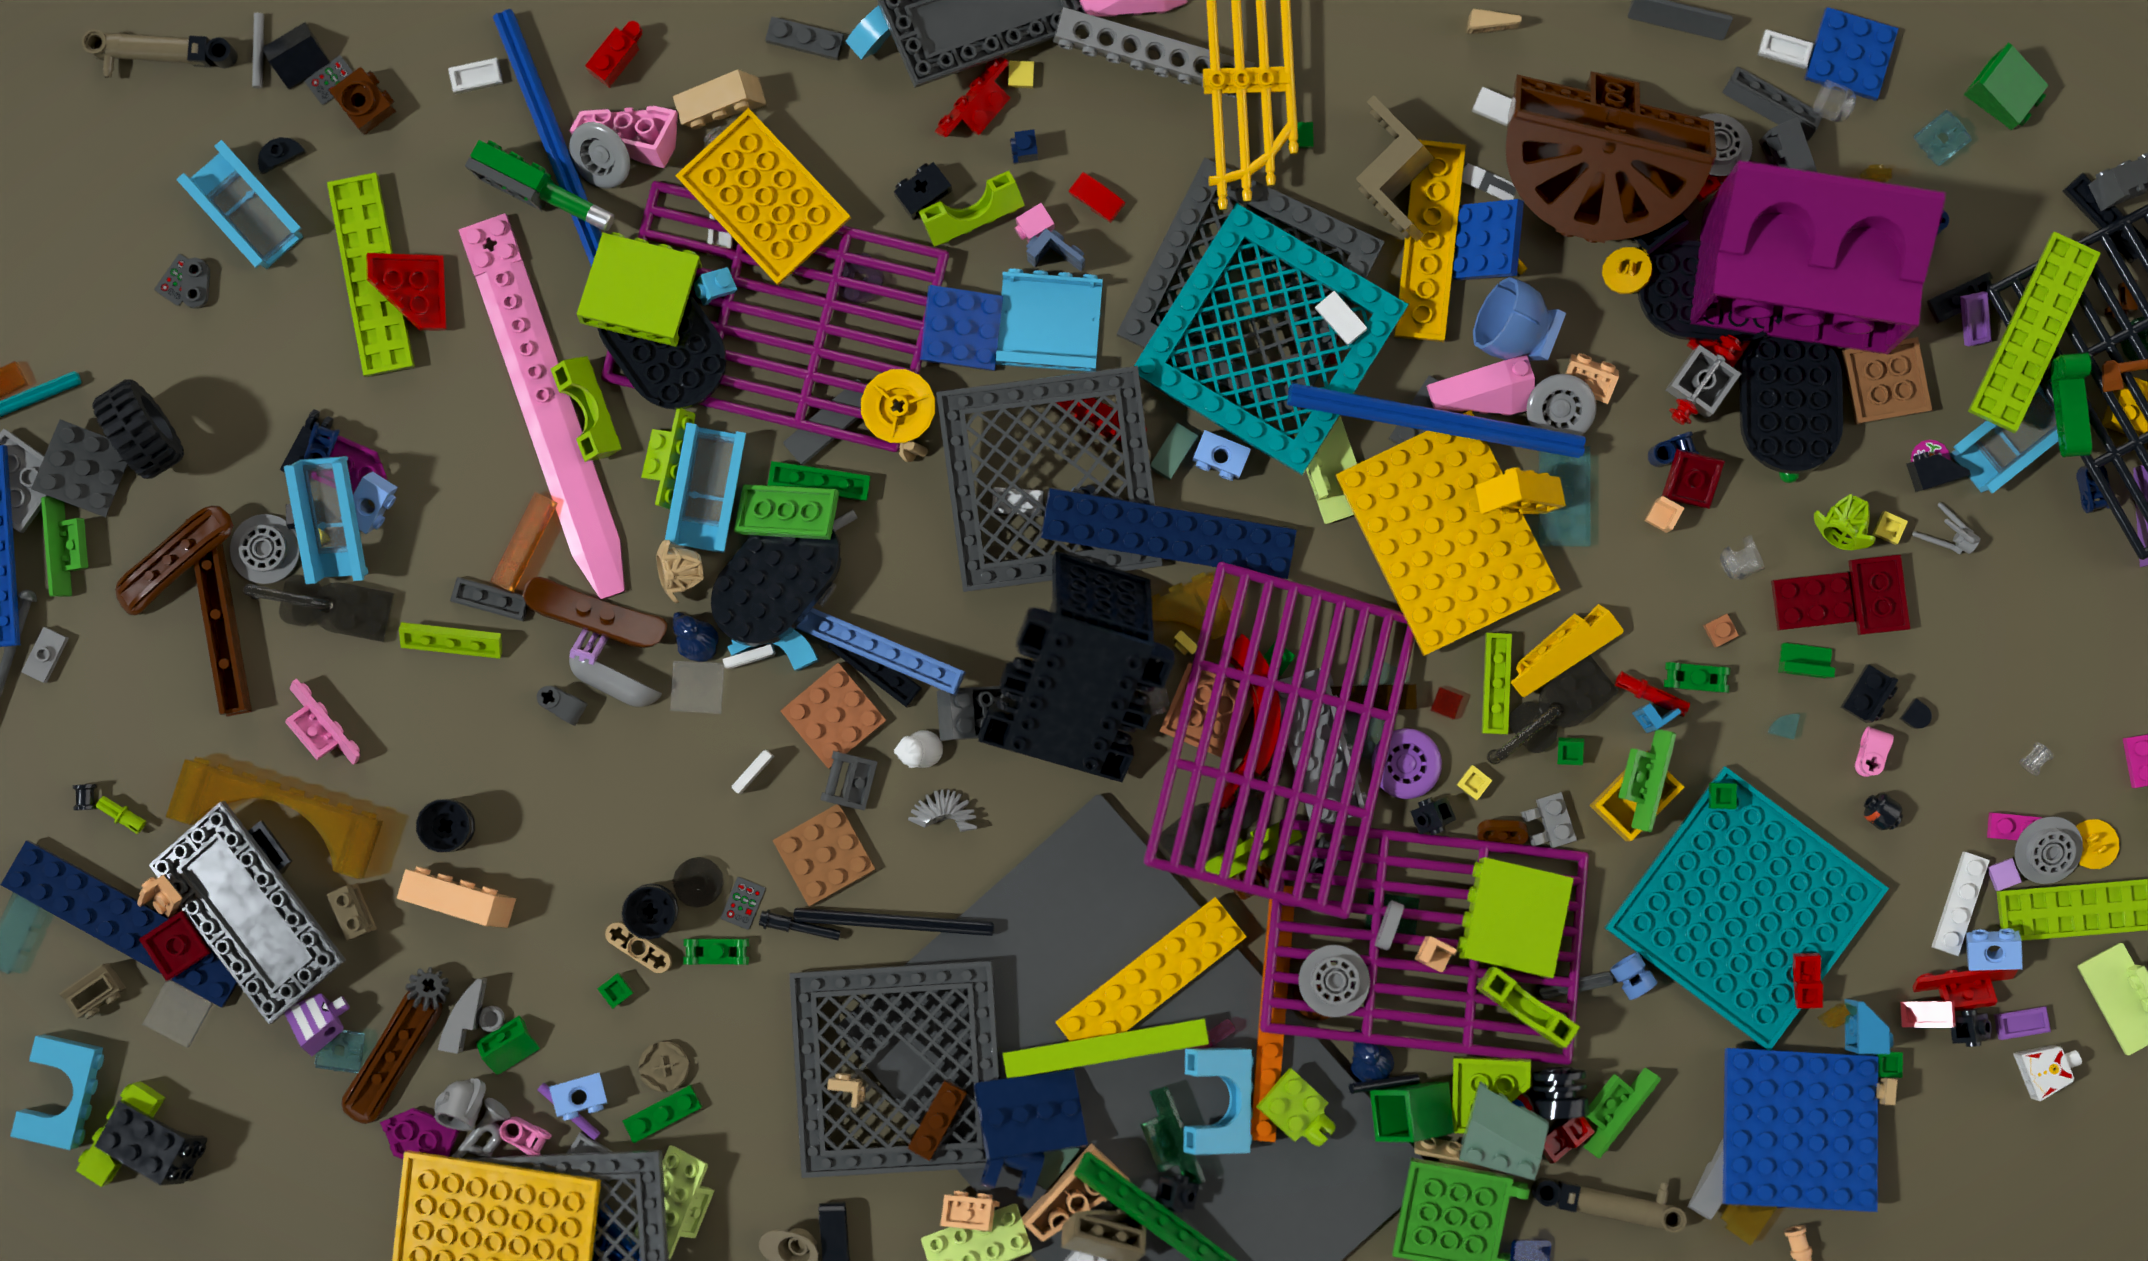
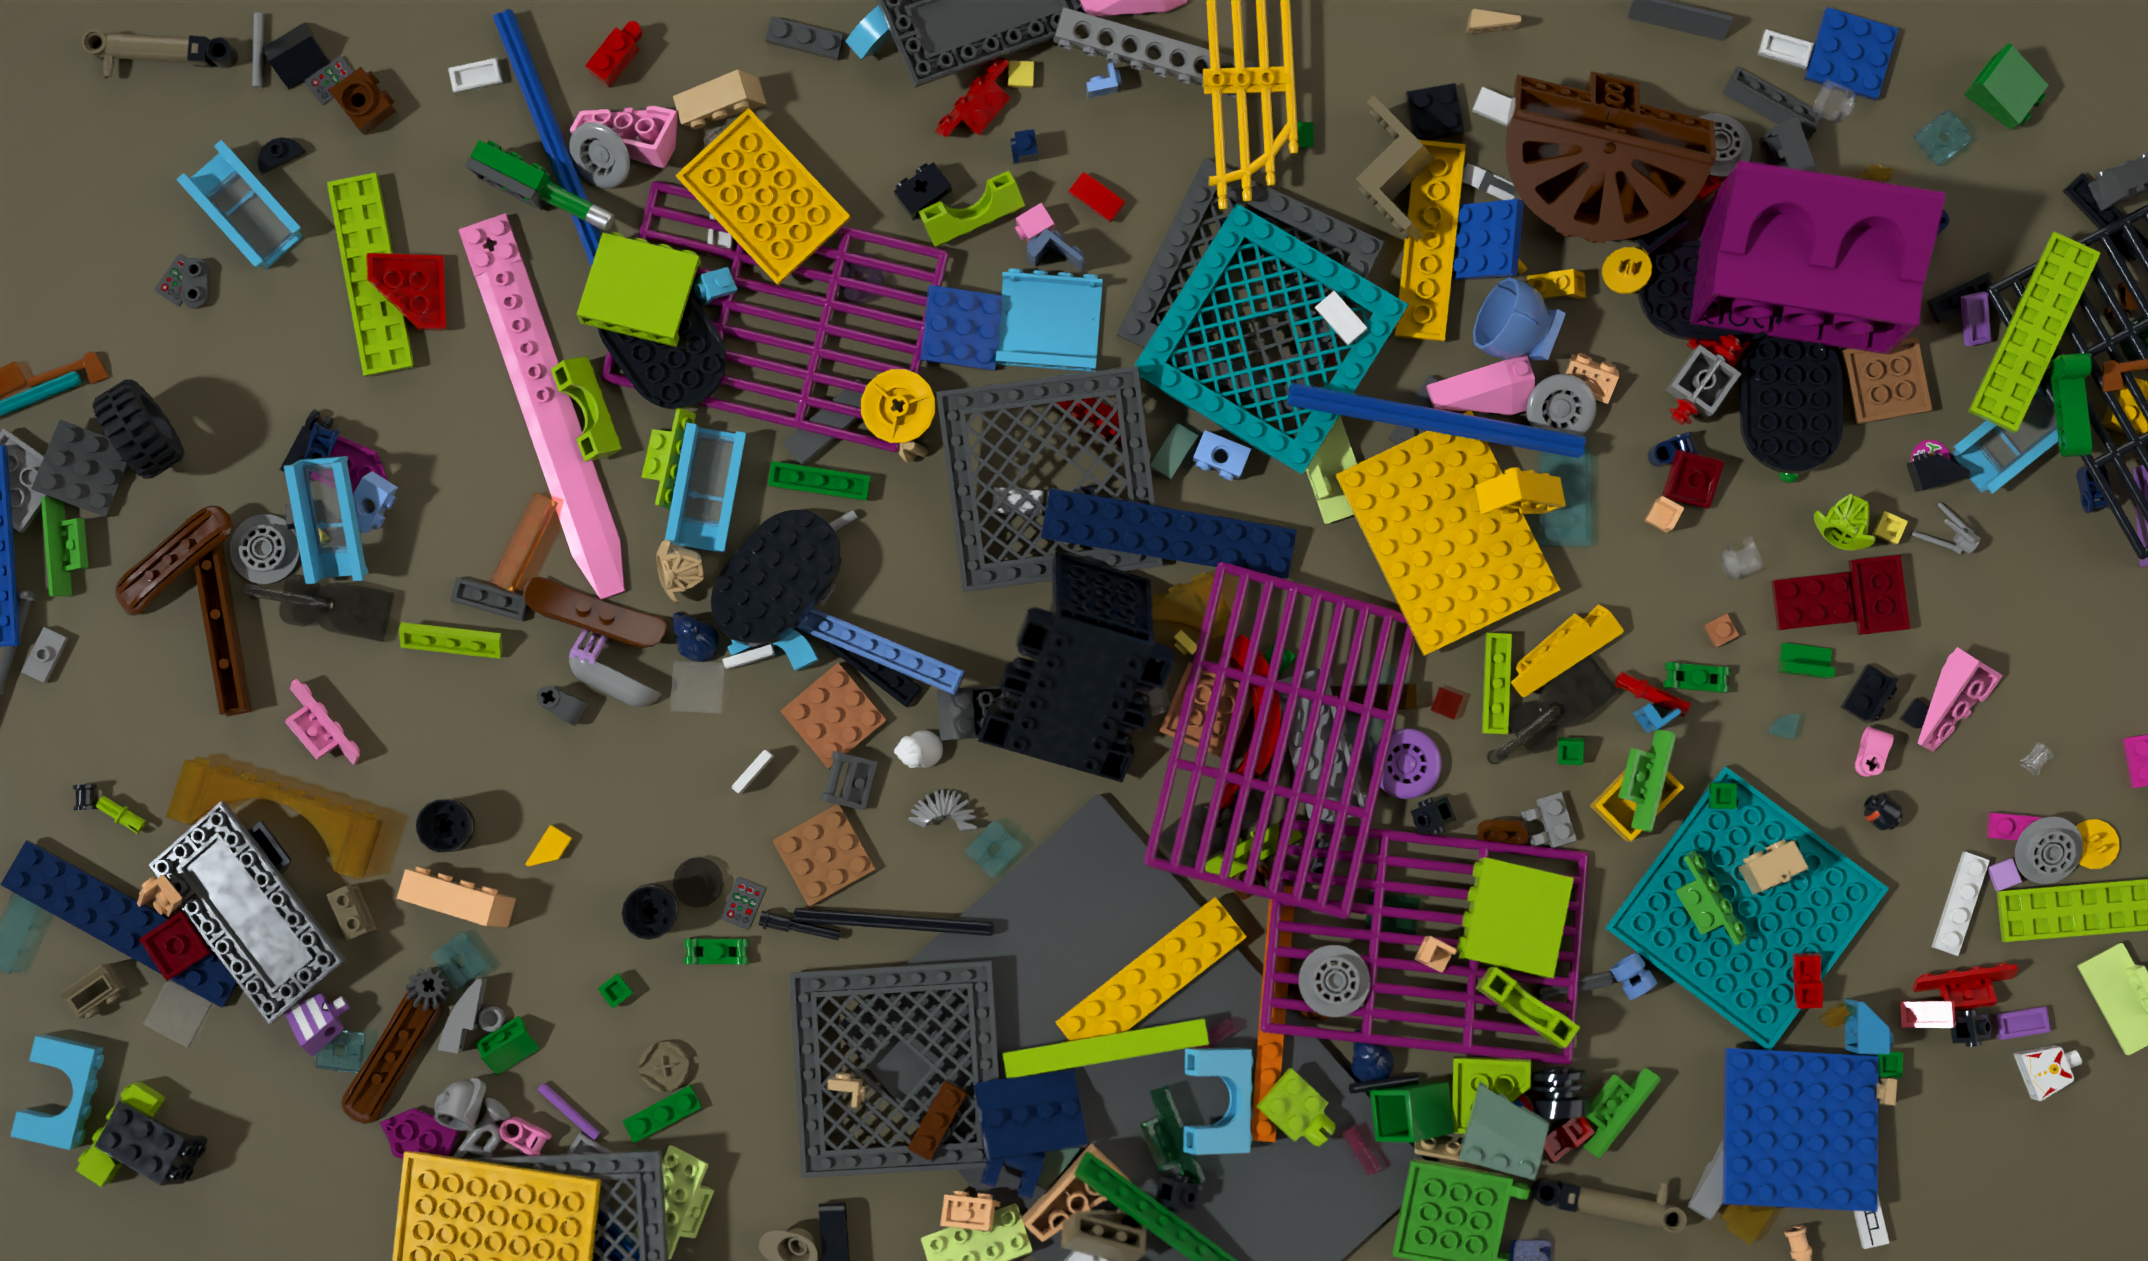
light blue brick [549,1073,608,1121] -> none
tan beam [605,922,672,973] -> none
bright green tile [734,484,839,540] -> none
light grey beam [1375,900,1404,950] -> none
light yellow plate [1456,765,1493,800] -> none
light blue brick [1966,928,2022,971] -> none
none -> dark orange piece [27,351,109,388]
none -> clear light blue piece [431,931,489,990]
none -> yellow tile [525,825,573,866]
none -> clear light blue piece [965,820,1023,879]
none -> light blue bracket [1086,62,1121,98]
none -> clear pink axle [1341,1125,1380,1176]
none -> black plate [1405,83,1464,140]
none -> yellow bracket [1527,269,1586,299]
none -> bright green bracket [1675,850,1746,946]
none -> tan brick [1738,839,1808,894]
none -> white tile [1854,1197,1889,1249]
none -> bright pink wedge [1917,647,2003,752]

